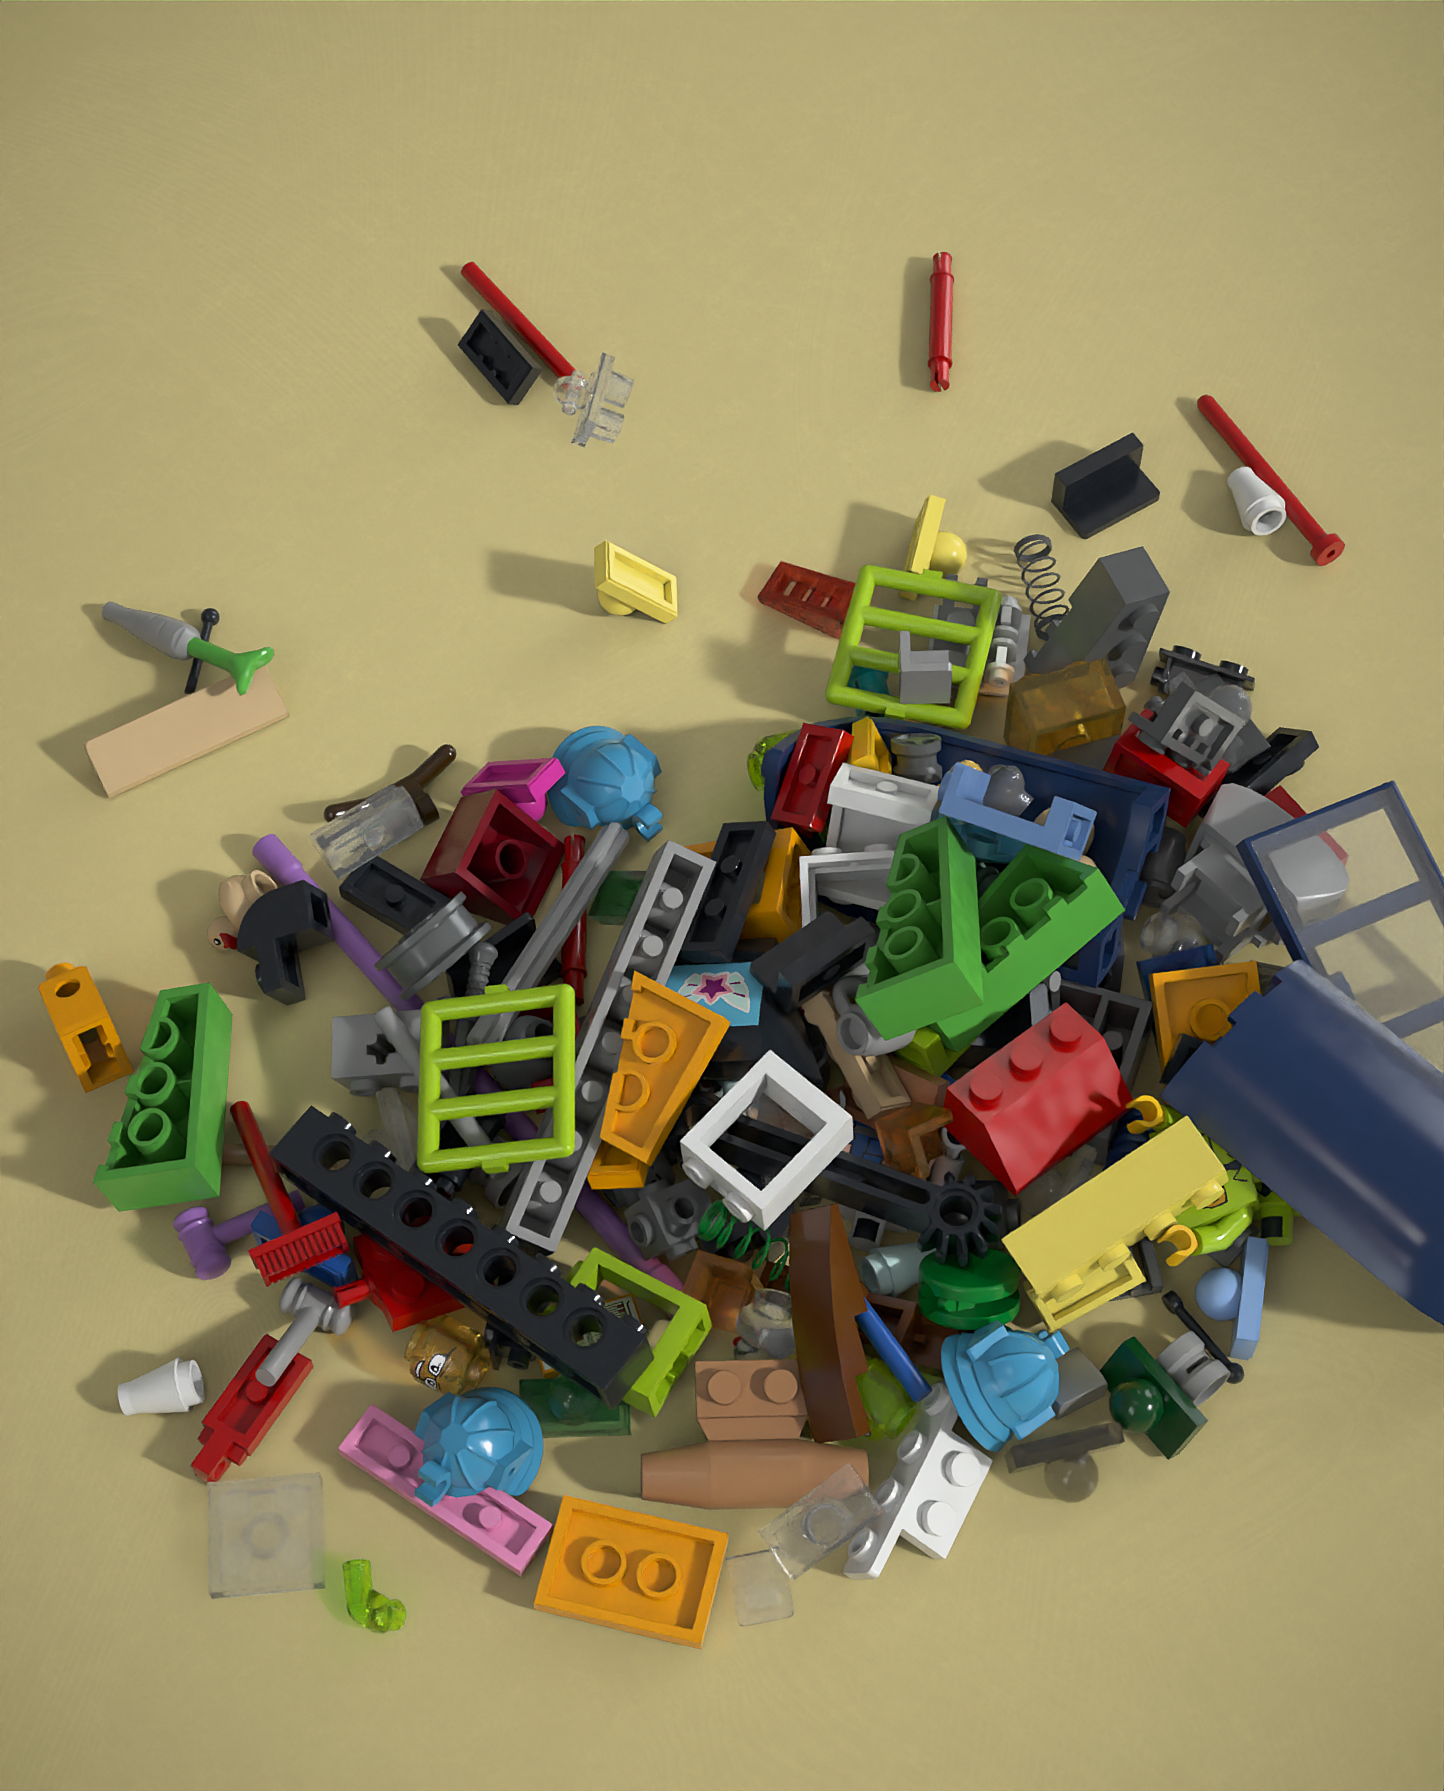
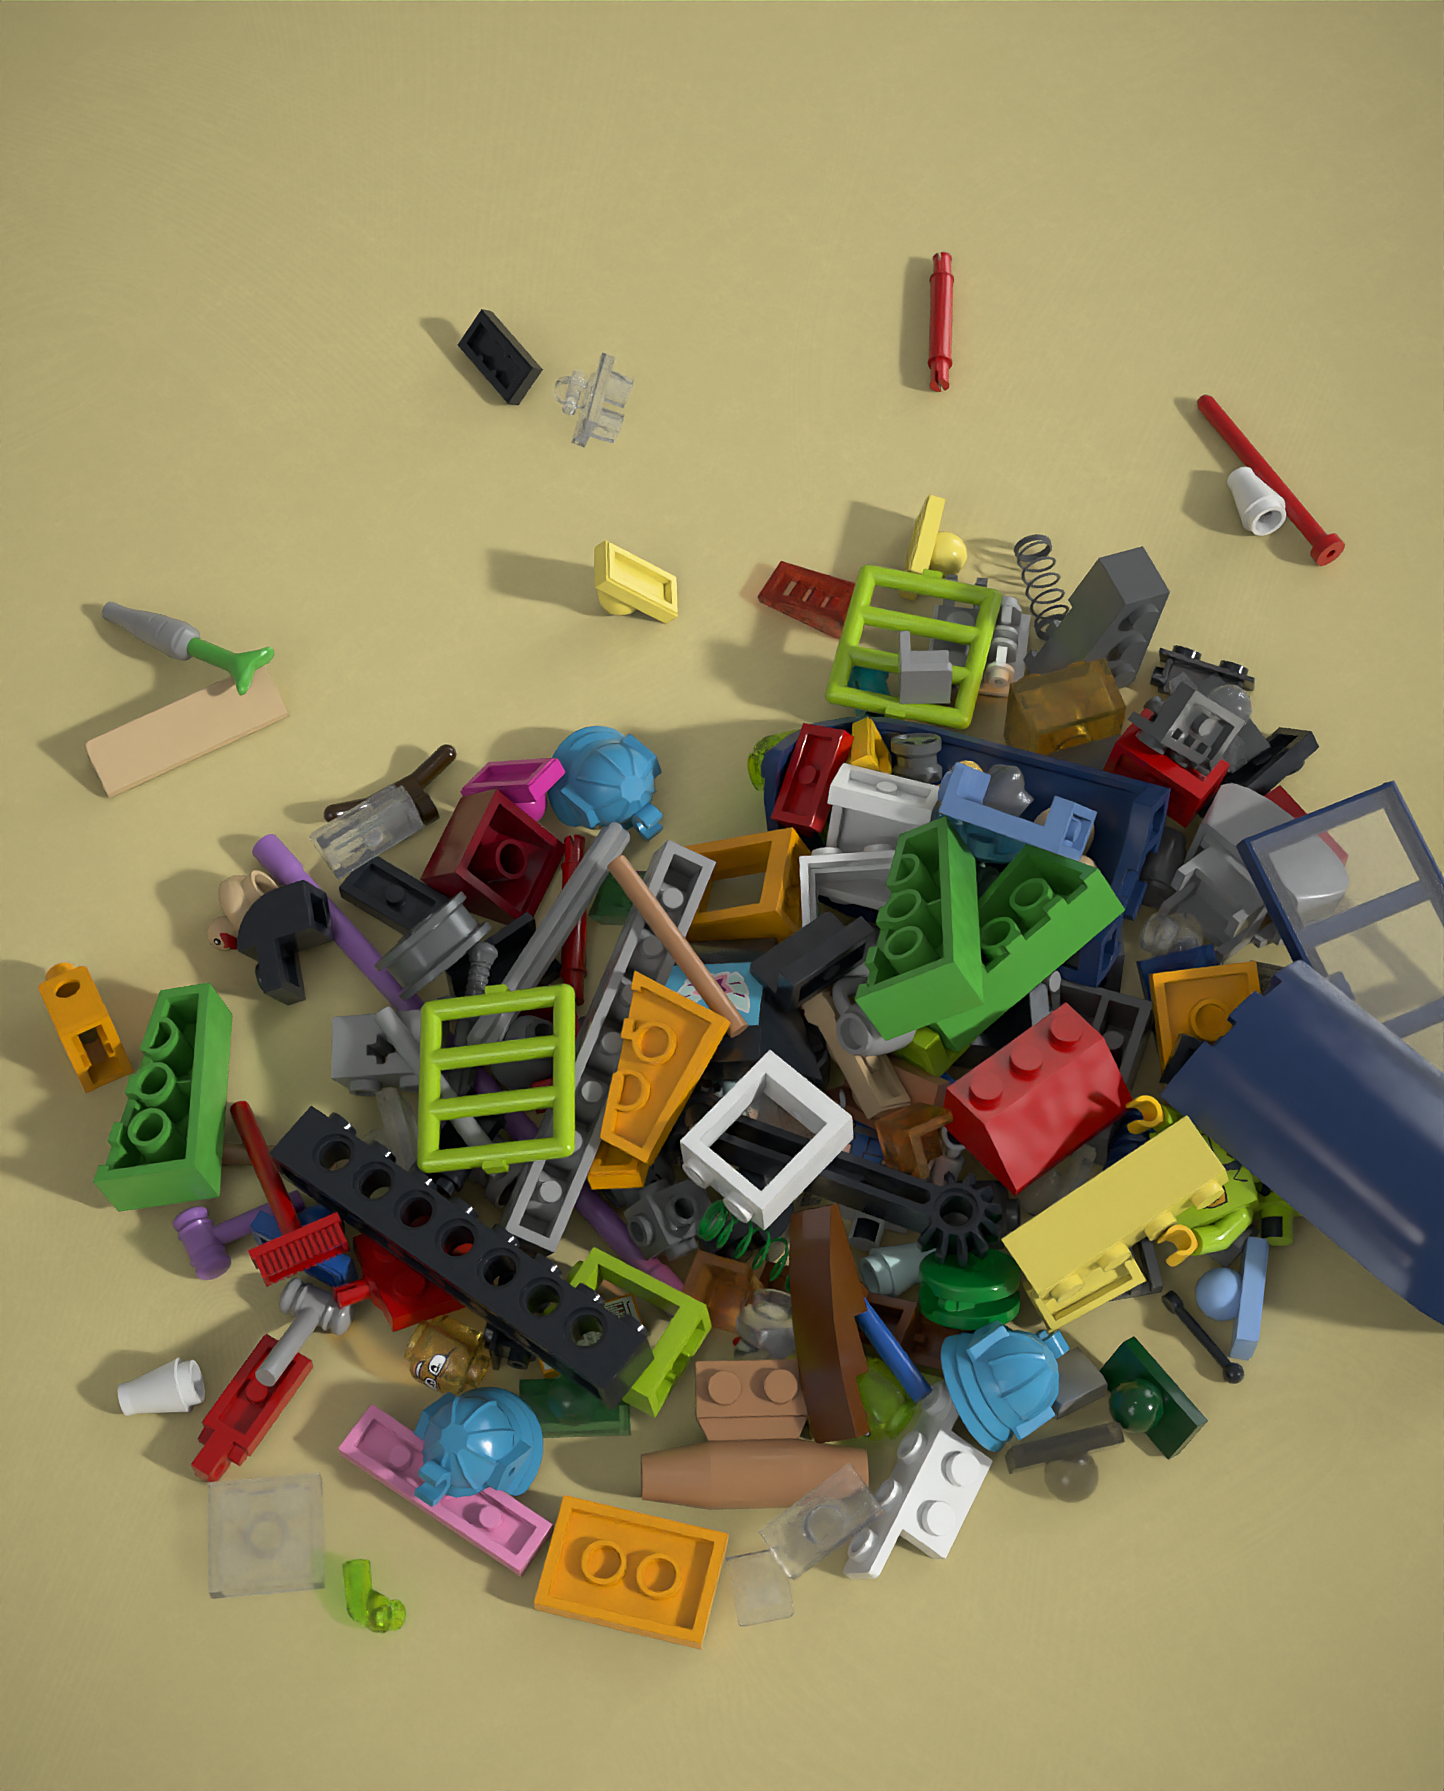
black hinge [184,608,220,694] -> none
red bar [461,262,582,389] -> none
black plate [679,821,777,963] -> none
black panel [1051,432,1160,539] -> none
light grey wheel [1156,1331,1231,1407] -> none
none -> medium nougat bar [607,855,748,1038]

